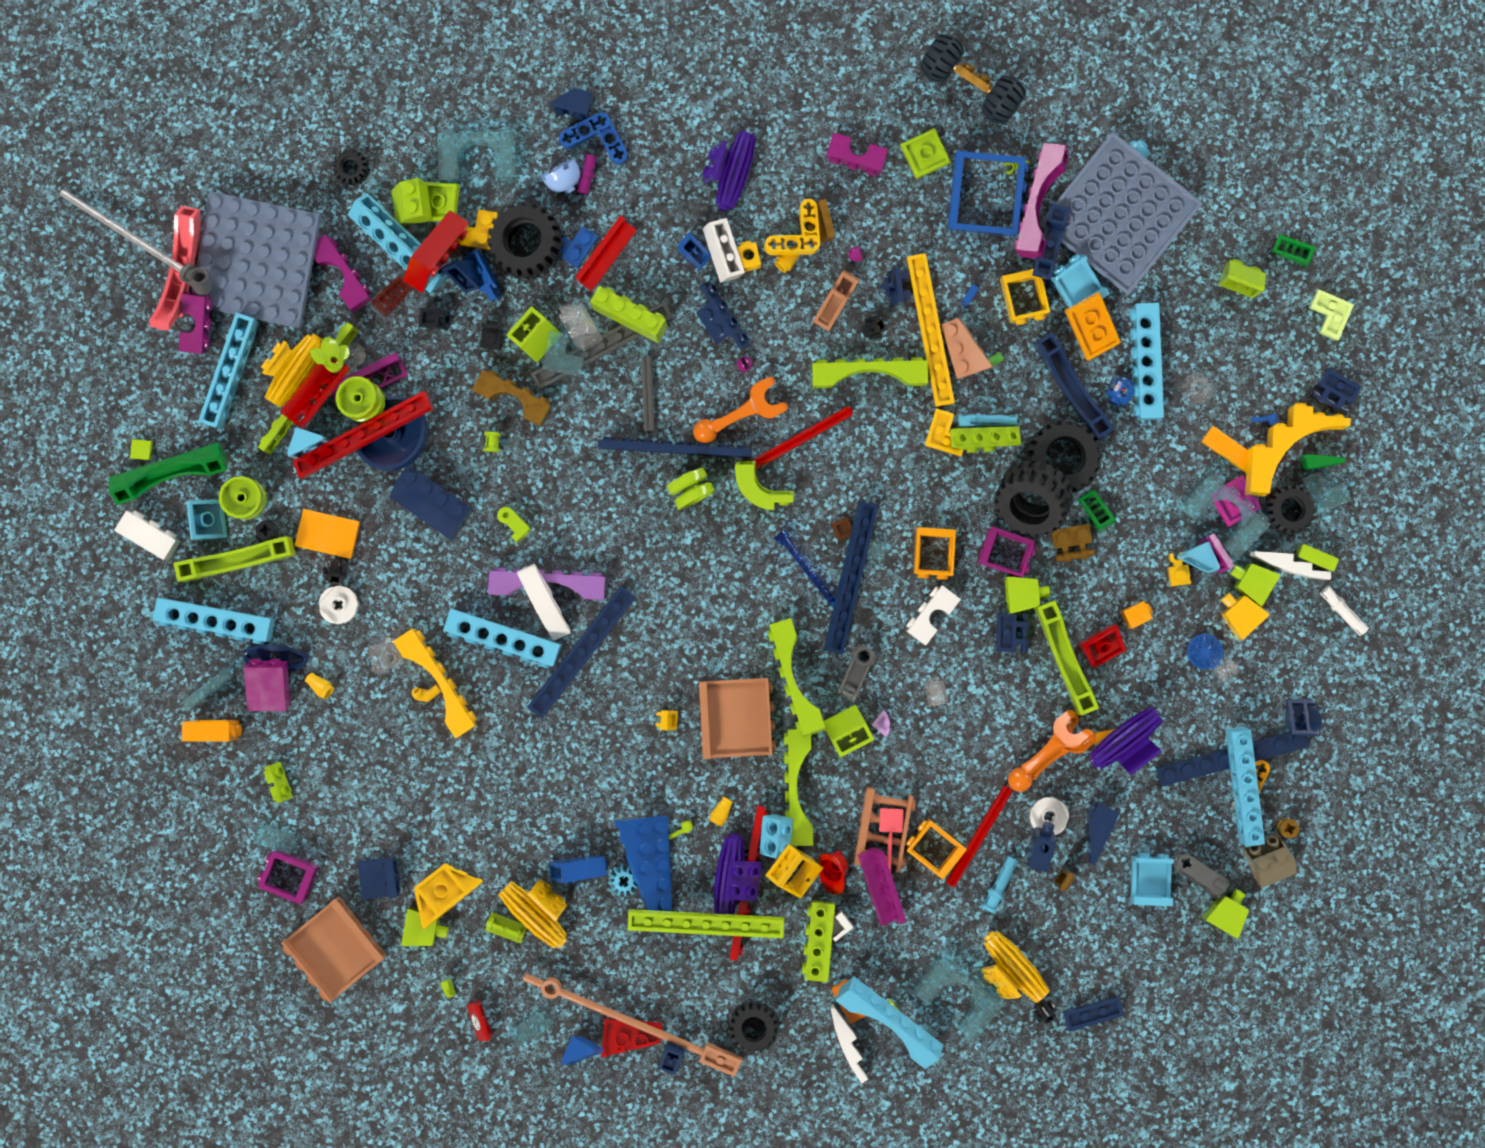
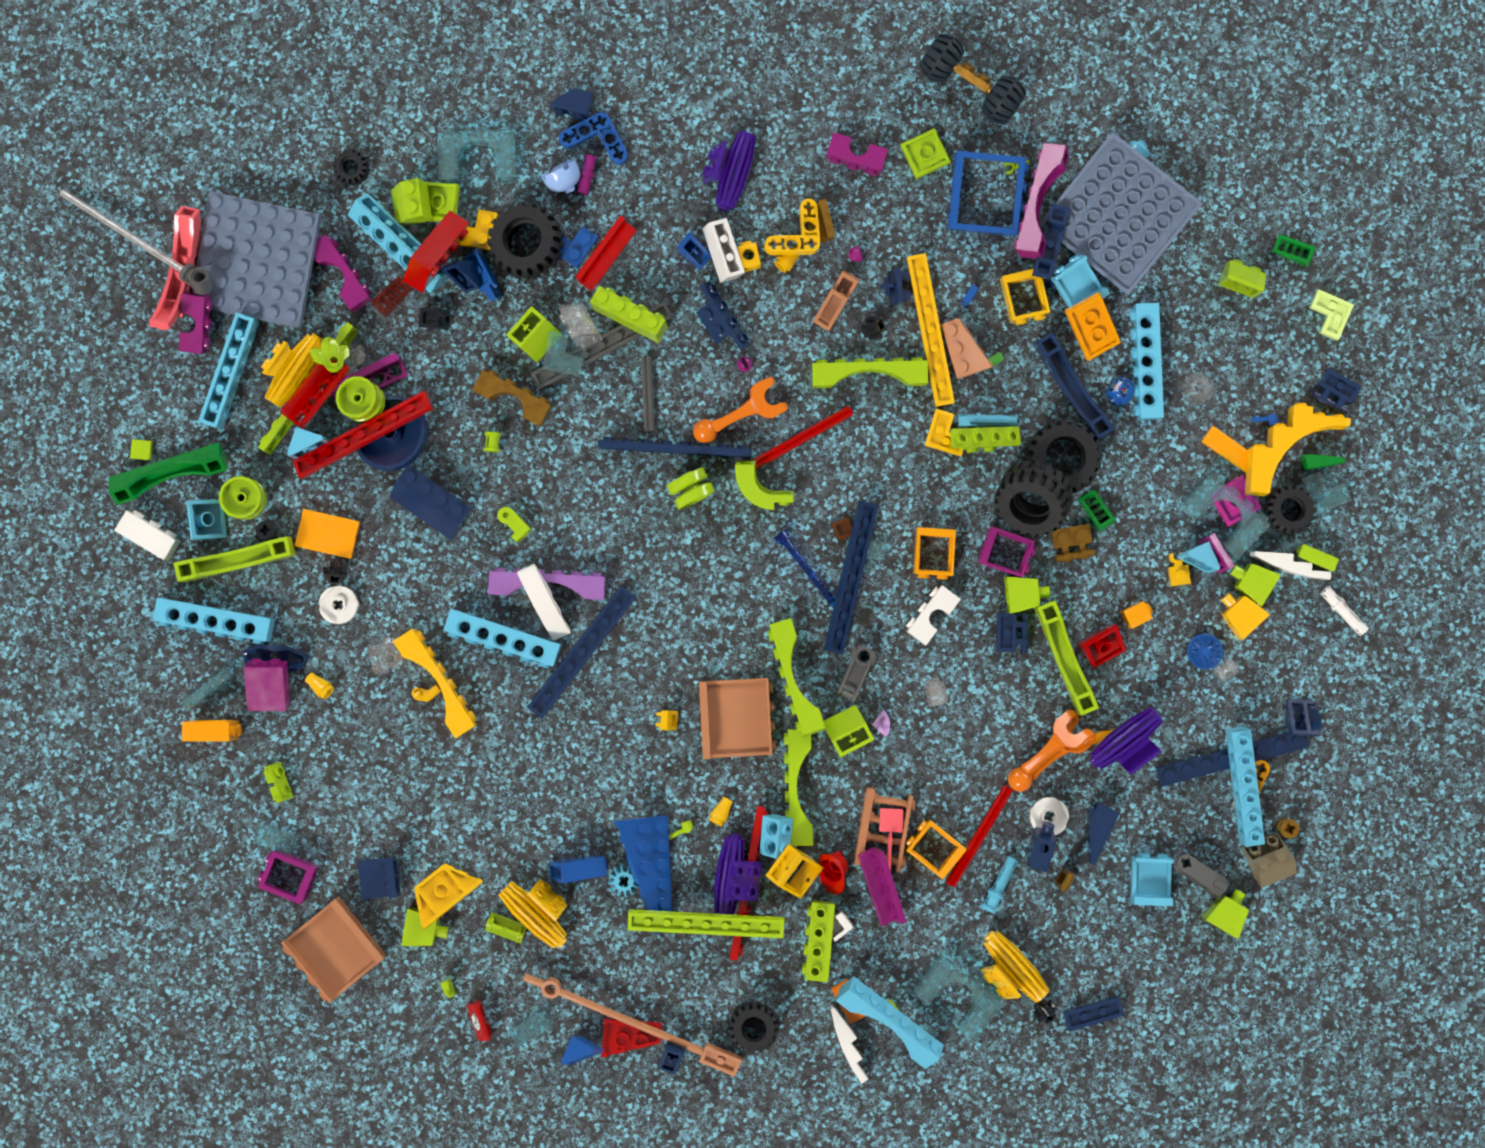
black bracket [480,321,503,351] -> none

